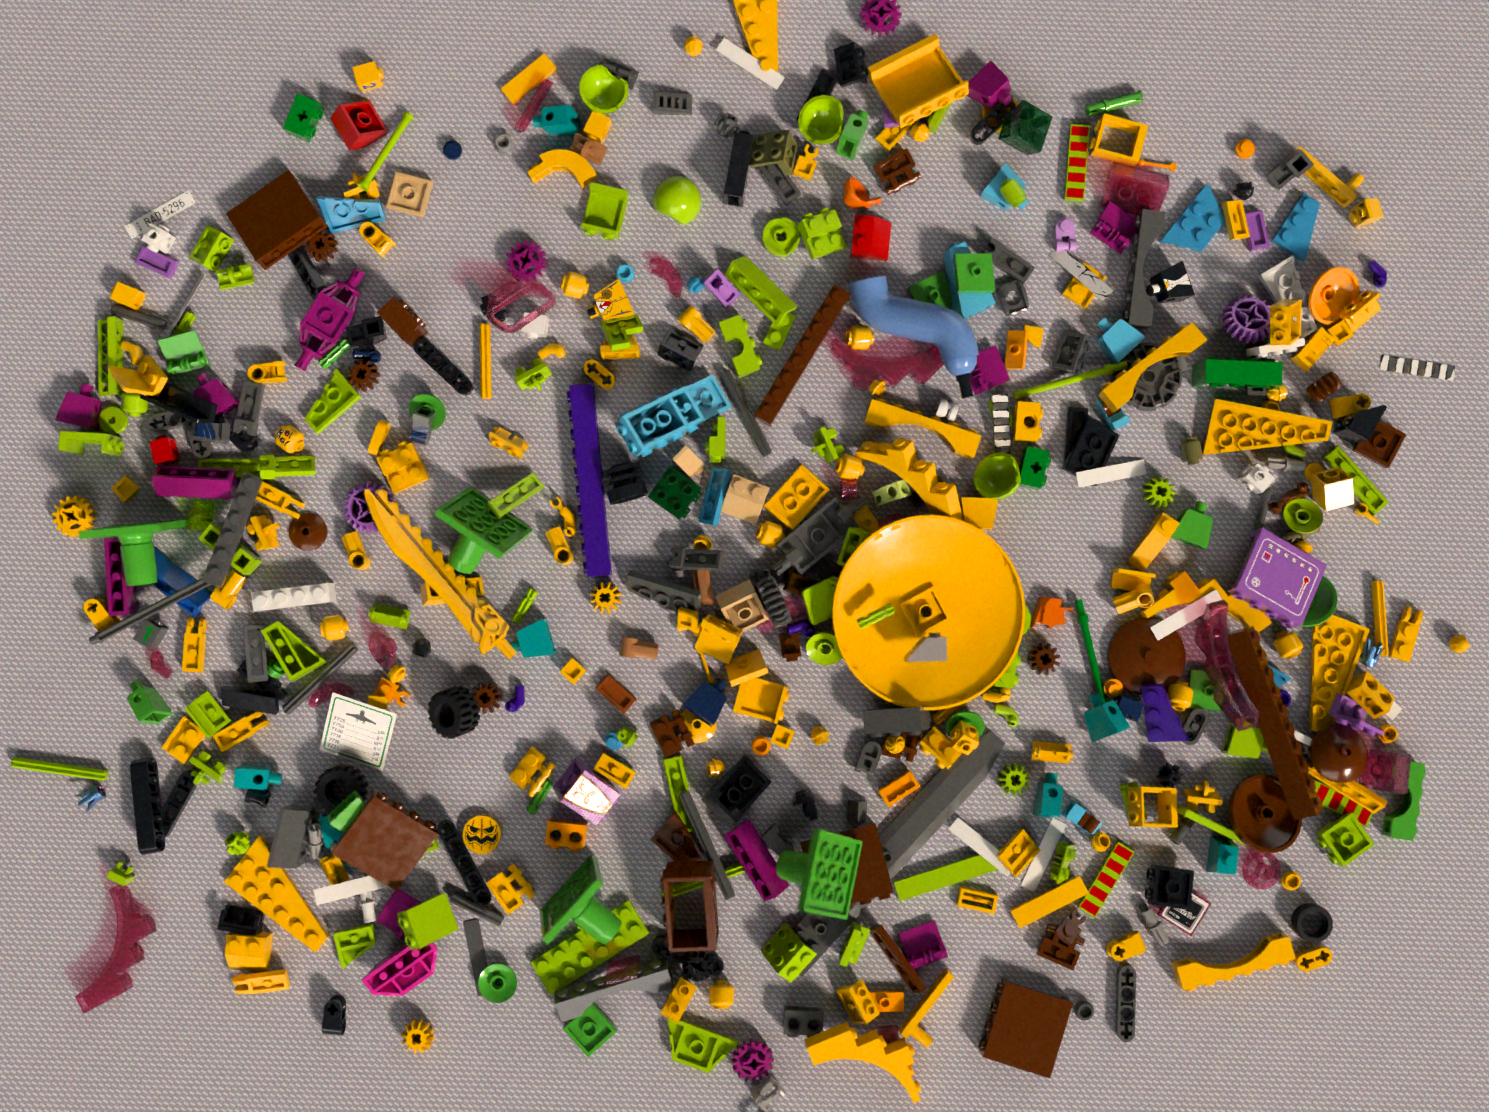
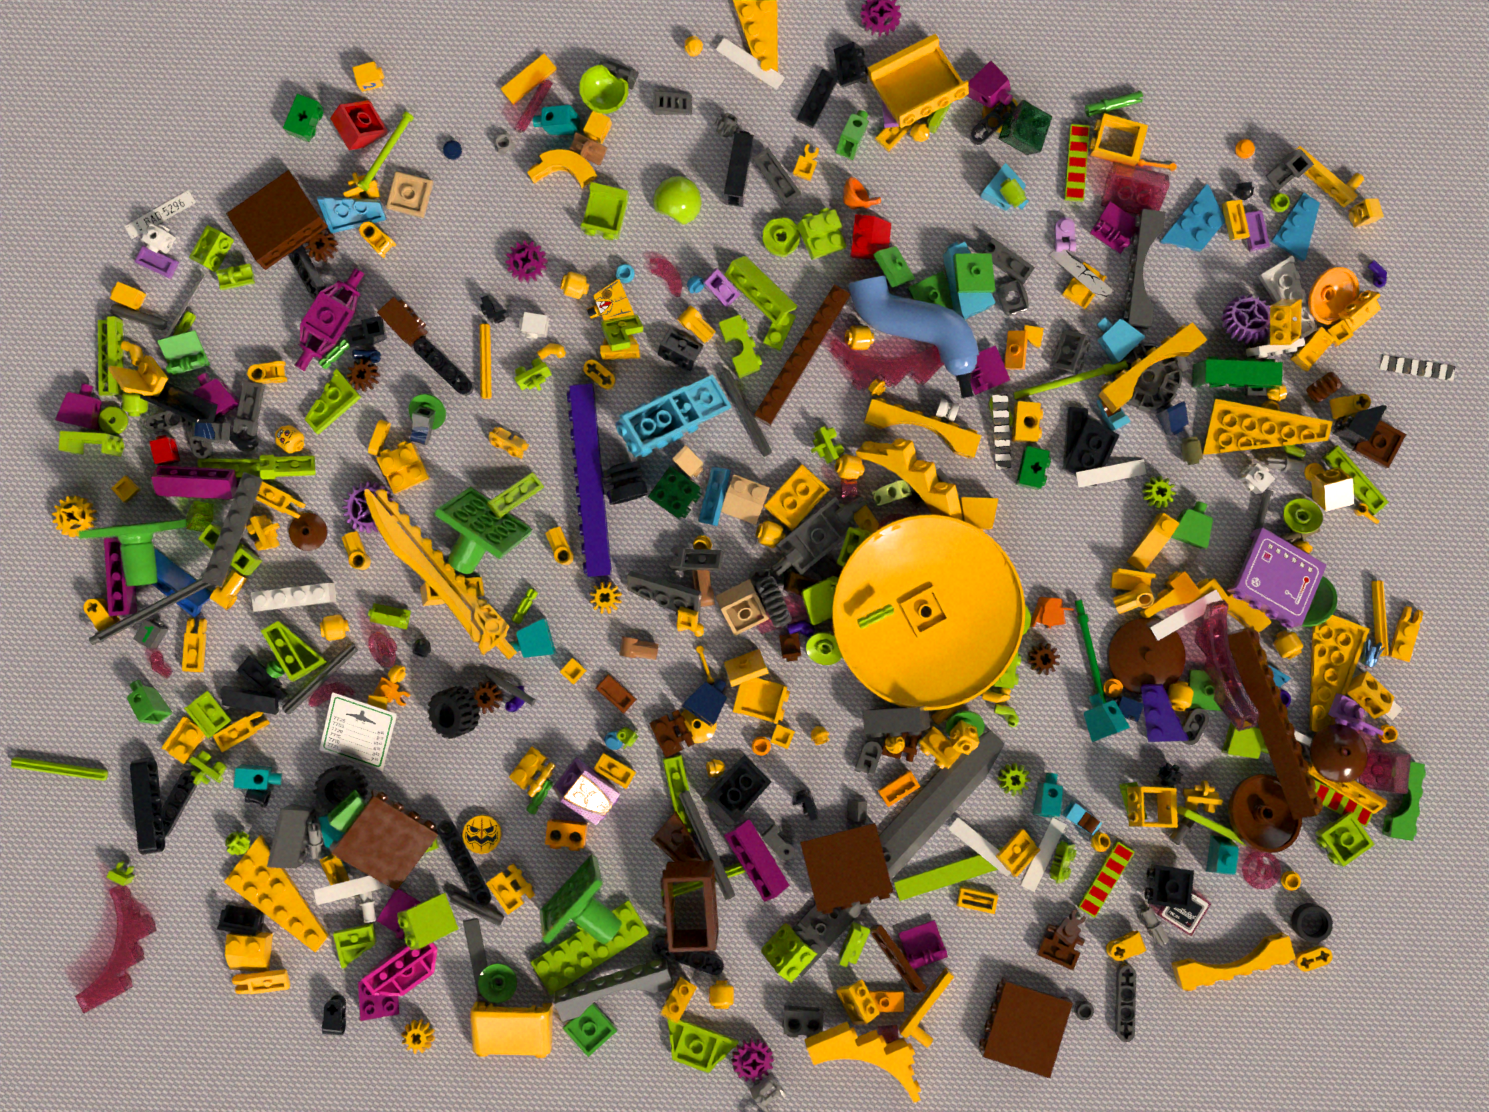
flat silver piece [75,784,107,812] -> none
dark grey plate [243,624,268,683] -> none
clear pink bar [486,277,556,333] -> none
yellow arm [550,496,576,537] -> none
piece [605,954,640,985] -> none
black gear [682,951,713,982] -> none
yellow bracket [695,614,744,664] -> none
lime plate [705,417,726,463] -> none
olive bracket [749,129,798,176] -> none
bright green piece [776,828,863,920] -> none
lime cylinder [798,95,844,145] -> none
reddish brown plate [873,148,921,195] -> none
light grey slope [904,632,947,662] -> none
lime cylinder [973,452,1021,500] -> none
yellow tile [1010,875,1089,928] -> none
yellow hinge [1031,741,1073,764] -> none
black torso [1146,261,1195,303] -> none
reddish brown arm [1269,482,1309,514] -> none
yellow plate [1449,634,1470,653] -> none
none -> magenta hinge [358,981,399,1021]
none -> yellow windscreen [470,1001,553,1058]
none -> dark grey bar [485,671,536,706]
none -> bright green plate [873,246,915,288]
none -> dark blue slope [1156,401,1189,435]
none -> lime plate [1270,193,1290,212]

